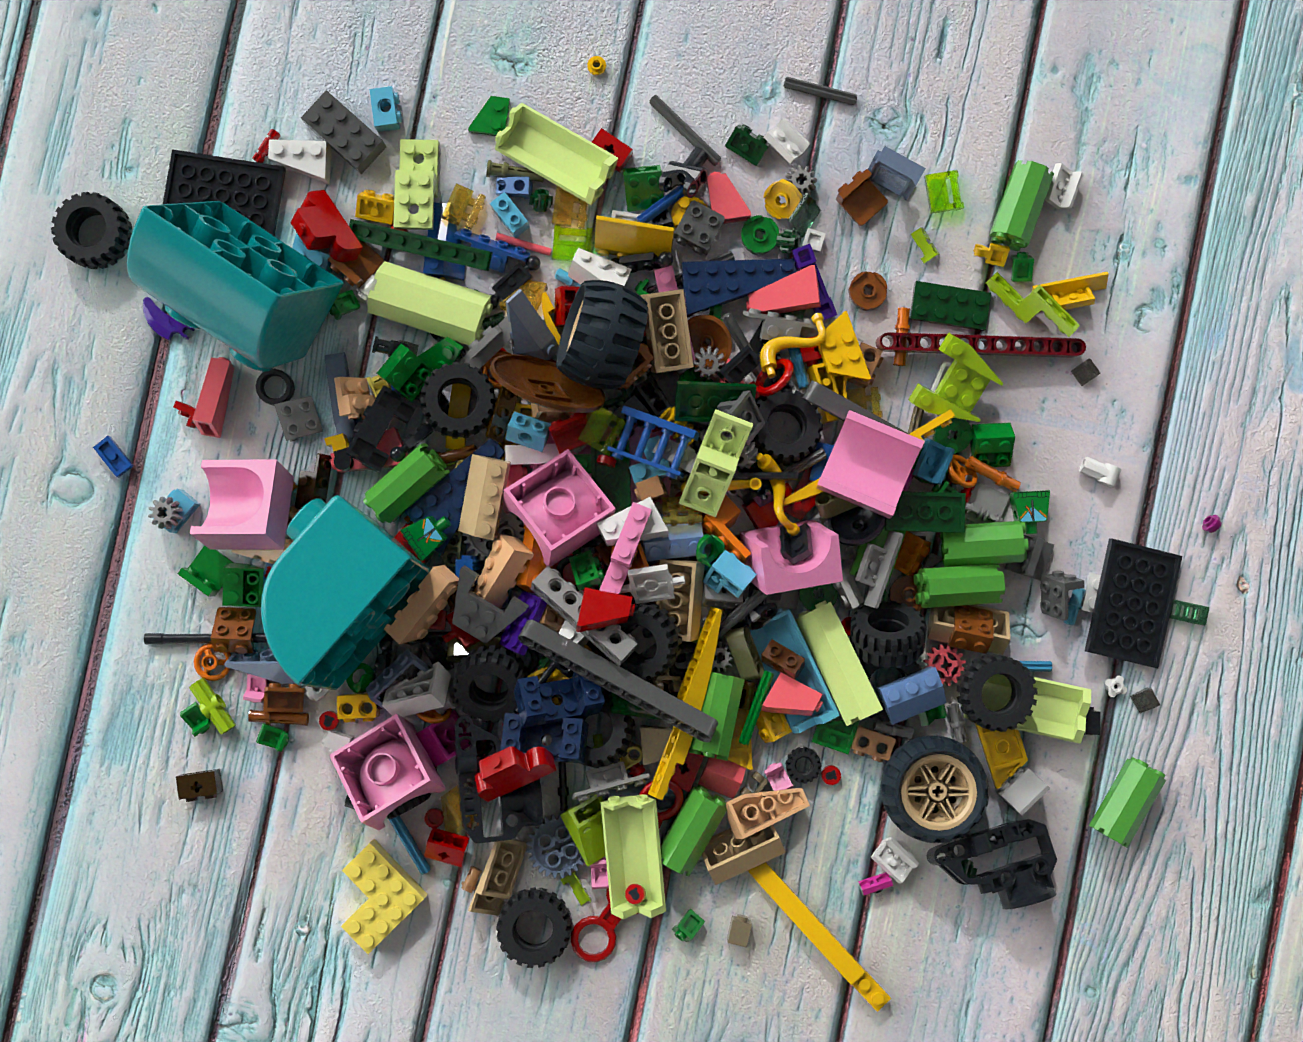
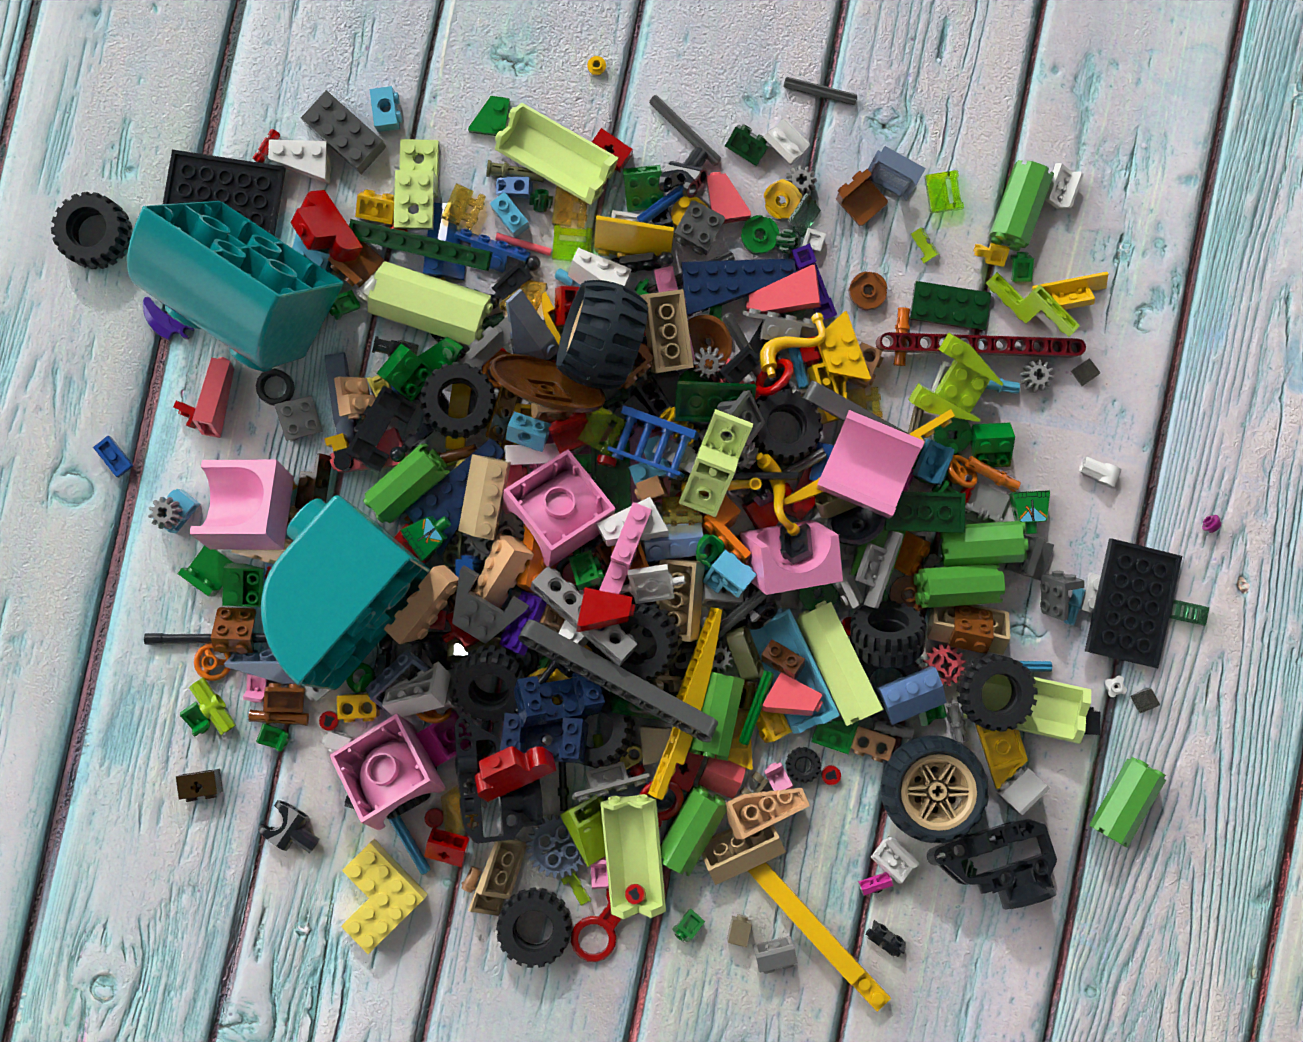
none -> black connector [258,800,320,854]
none -> light grey slope [753,936,798,974]
none -> black hinge [865,920,906,957]
none -> medium azure axle [985,378,1020,394]
none -> light grey gear [1020,359,1054,392]

